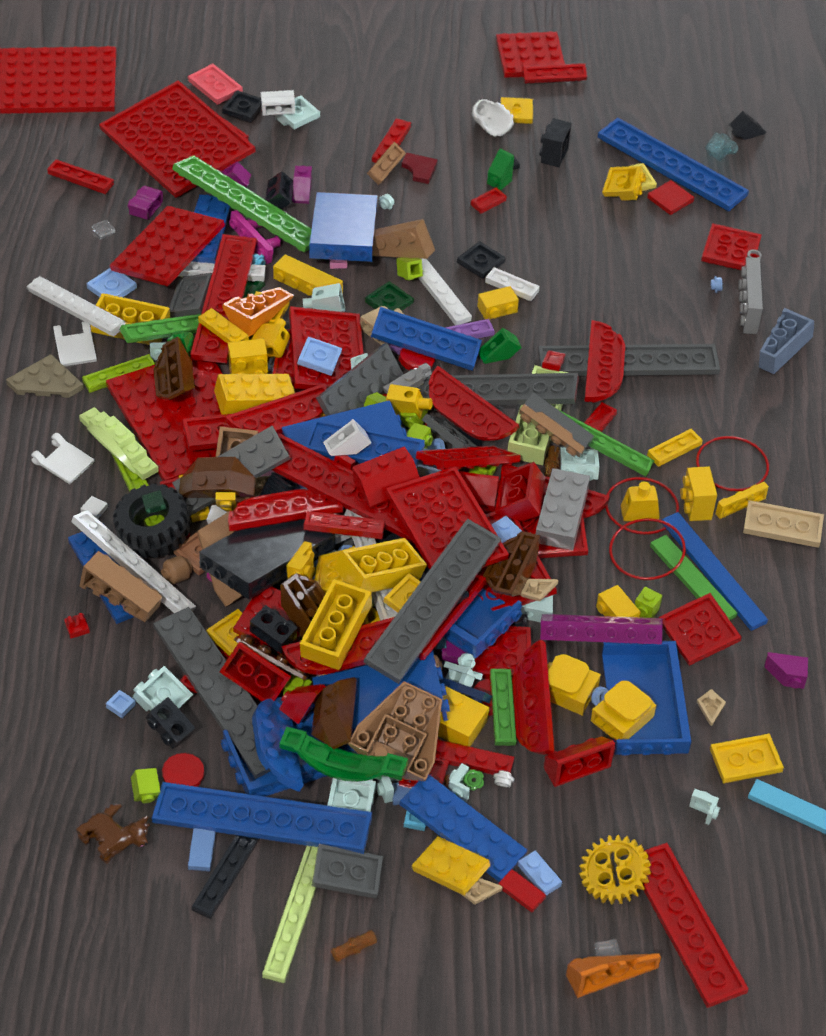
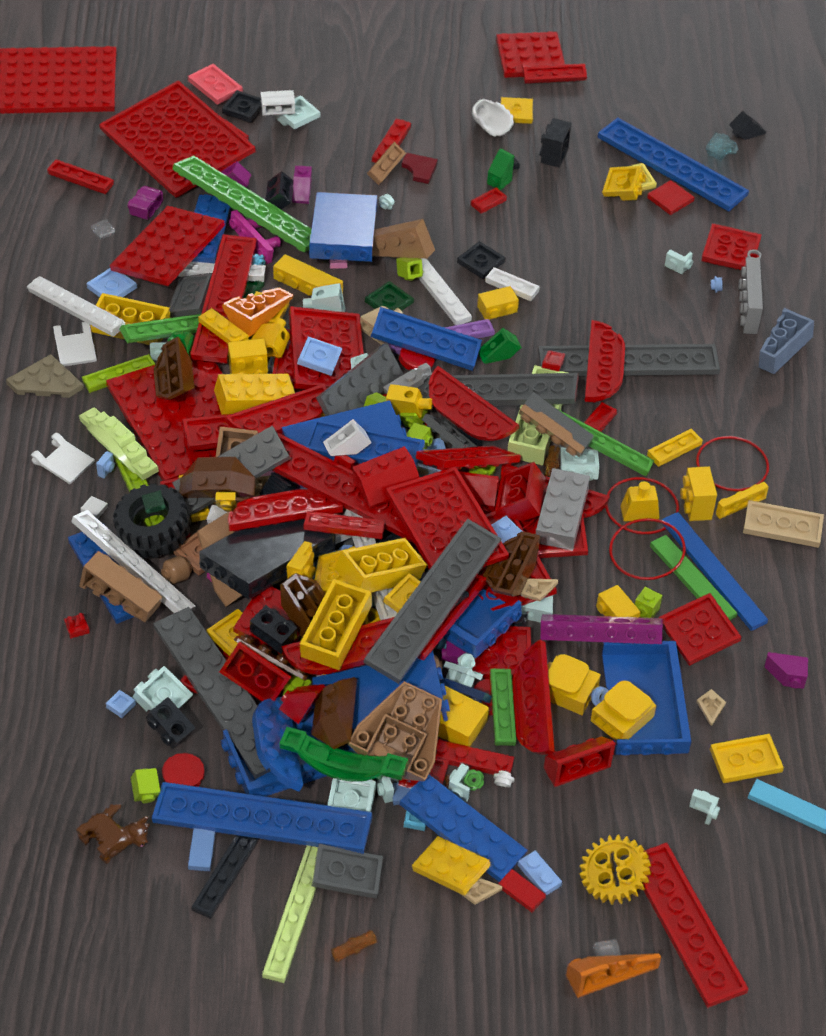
none -> light blue plate [96,451,115,478]
none -> light aqua bracket [665,250,693,274]

